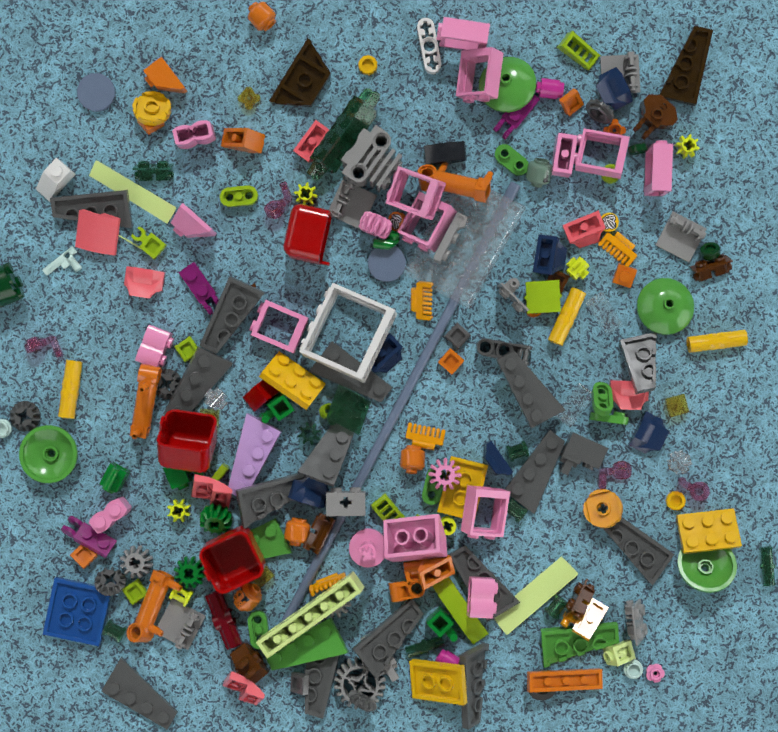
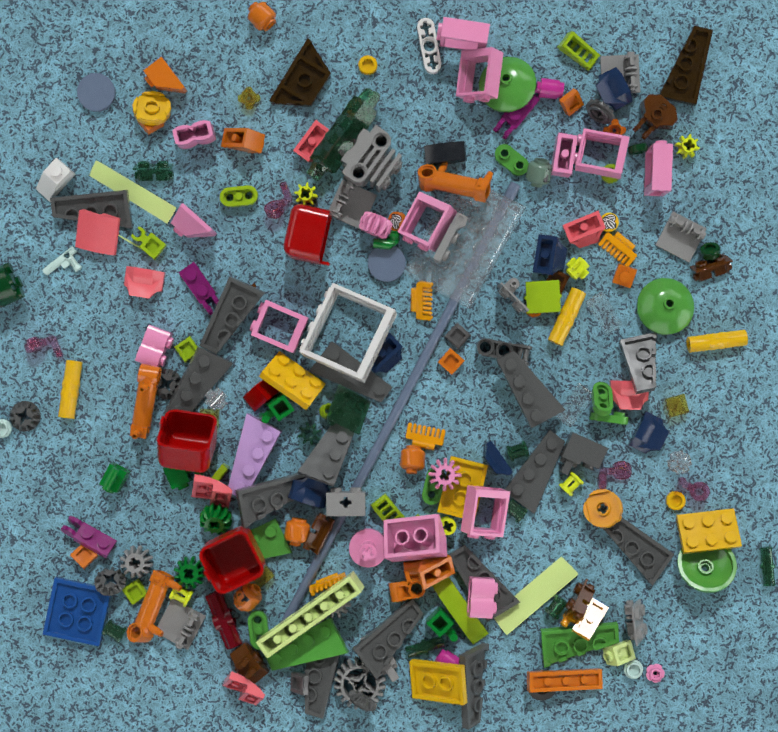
bright green dish [19,425,78,483] -> none
bright pink brick [89,496,132,533] -> none
dark grey wing [101,657,178,730] -> none
neon yellow gear [167,499,191,522] -> none
bright pink window [386,166,446,220] -> none
none -> neon yellow bush [559,471,584,497]

